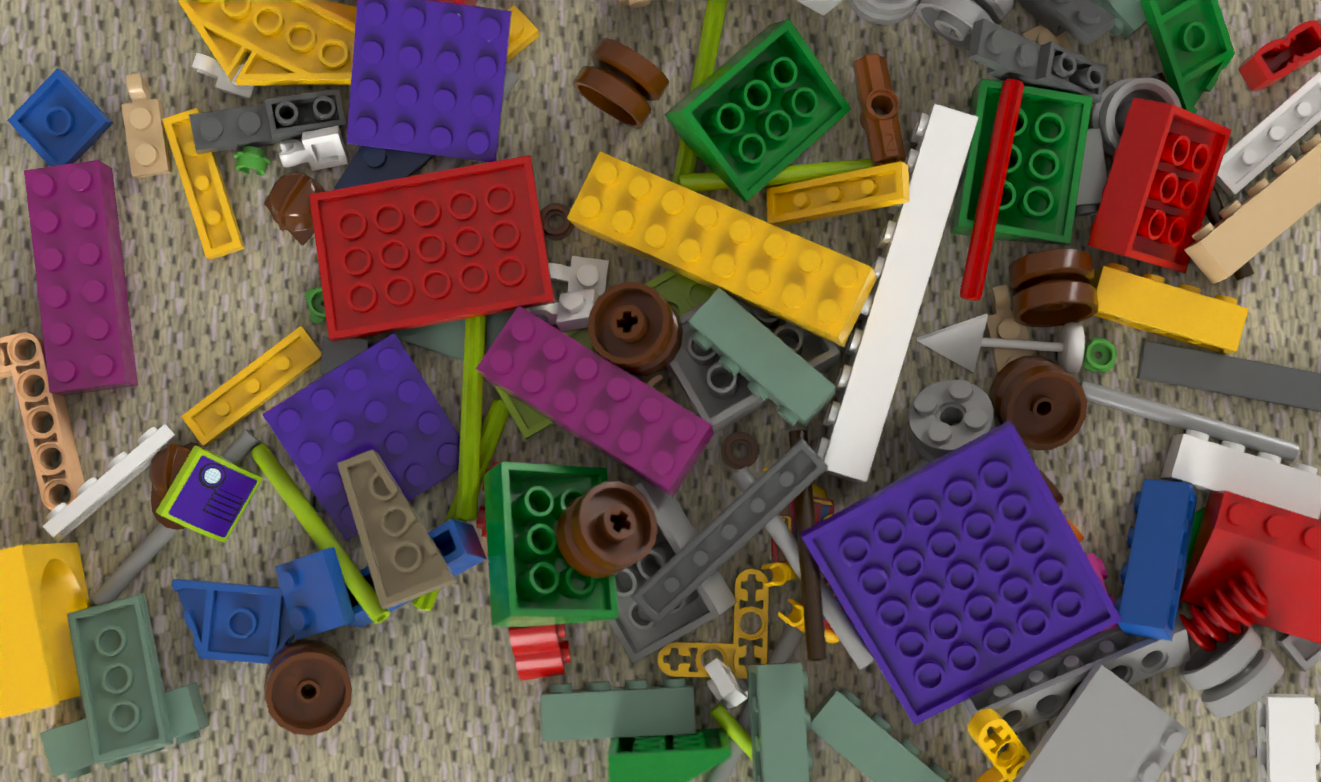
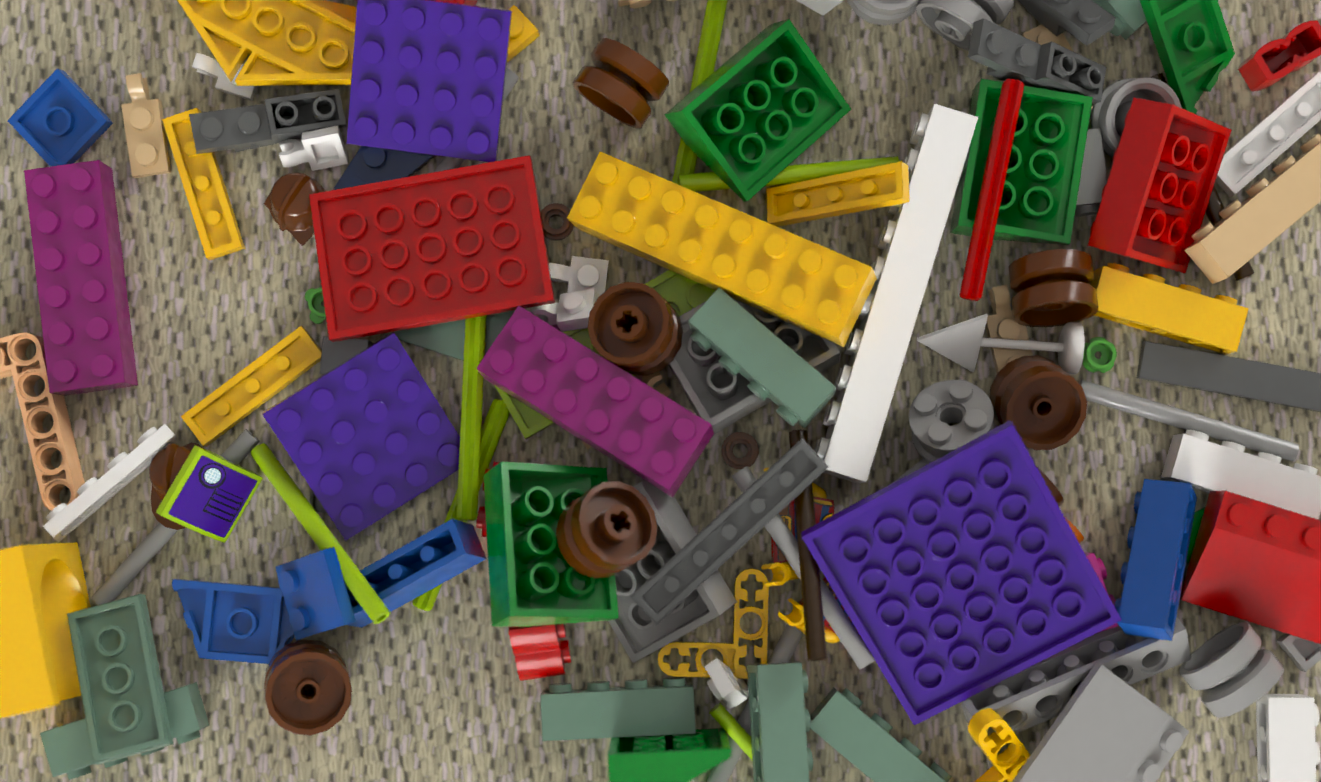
bright green plate [234,146,271,176] -> none
dark tan wing [337,449,458,609] -> none
dark orange piece [853,53,906,167] -> none
red piece [1179,570,1270,652] -> none

